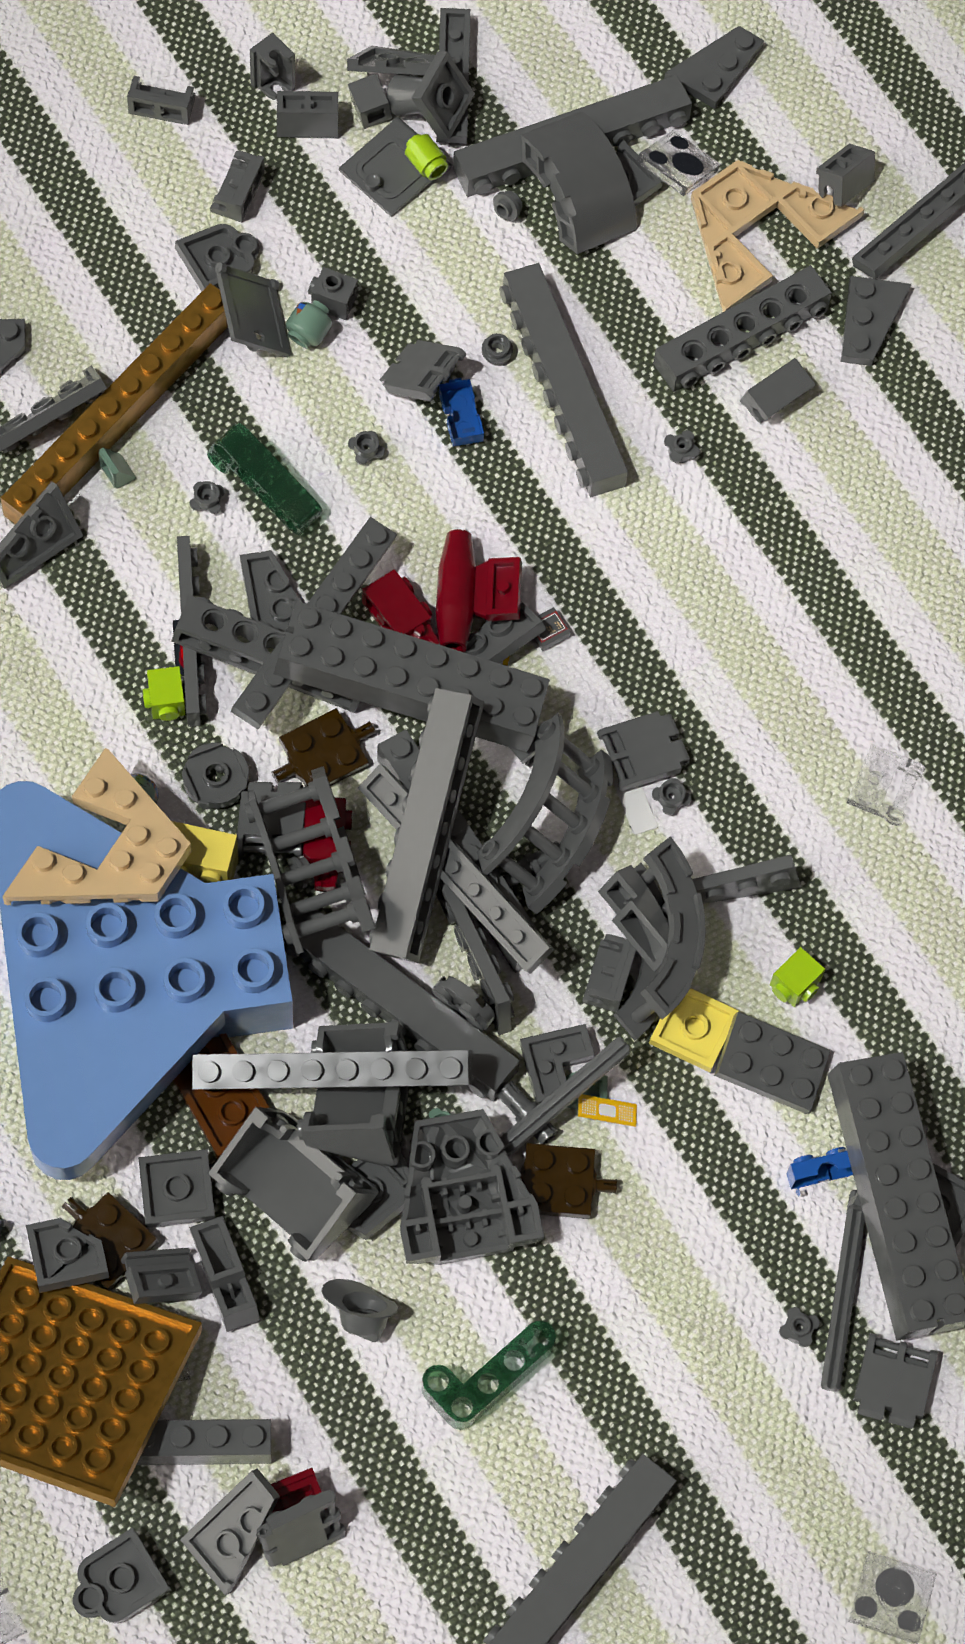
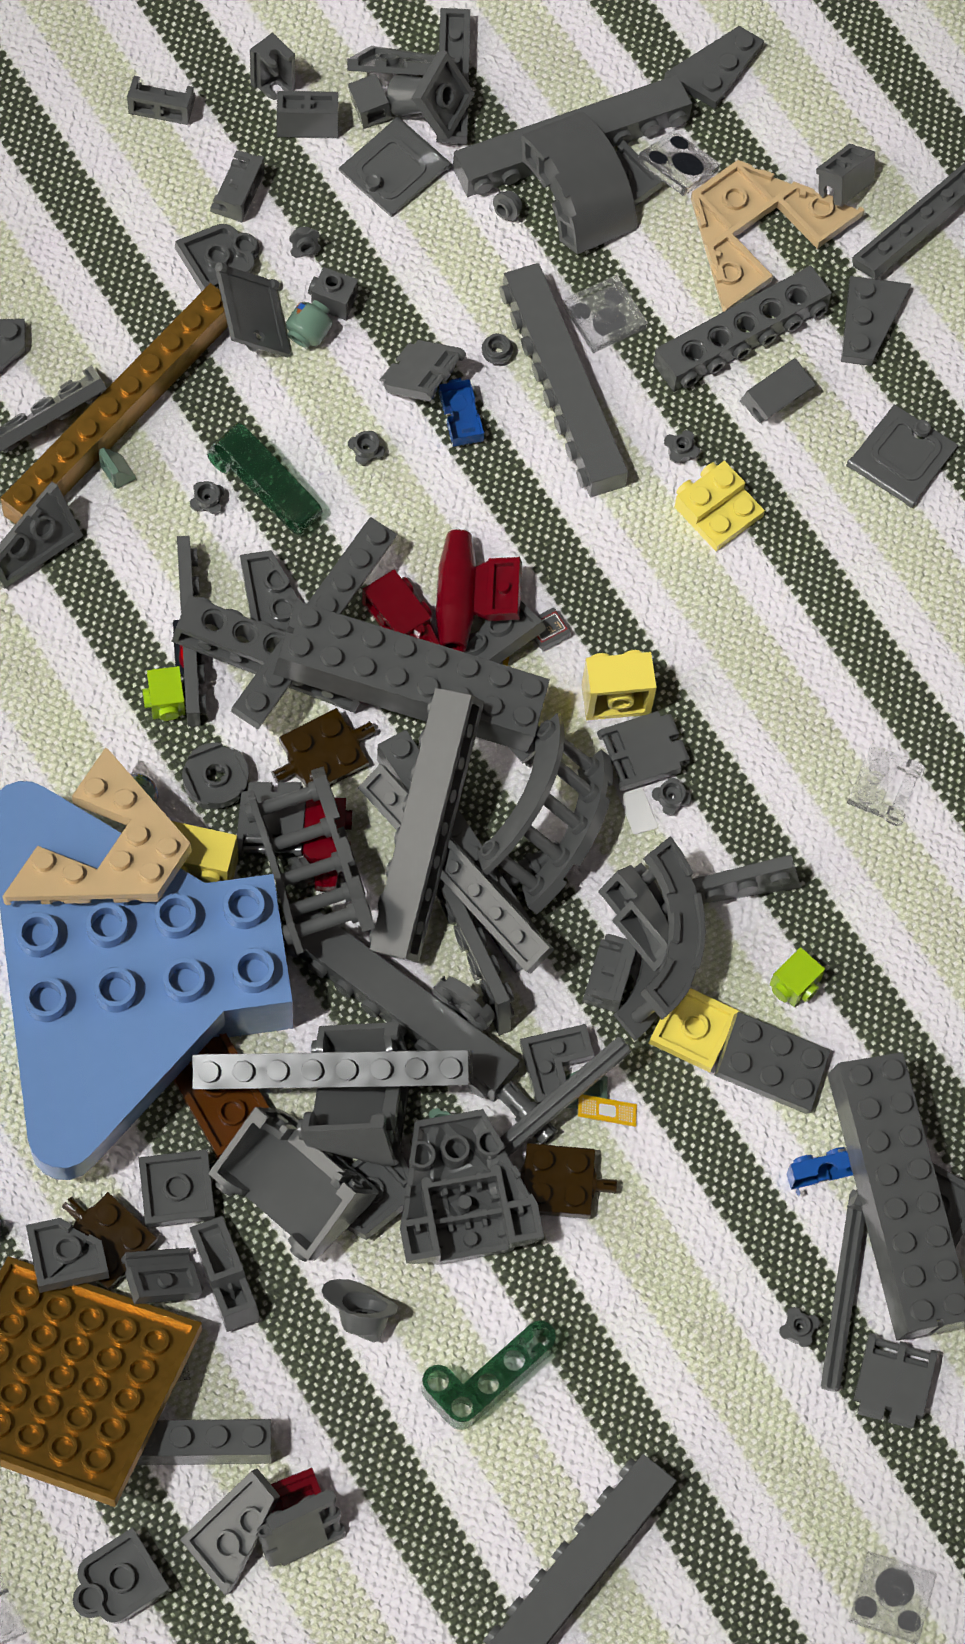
lime brick [405,134,449,181] -> none
none -> dark grey plate [289,227,321,258]
none -> clear tile [563,275,648,353]
none -> light yellow brick [581,650,656,721]
none -> light yellow plate [674,460,765,551]
none -> dark grey container [846,404,958,508]

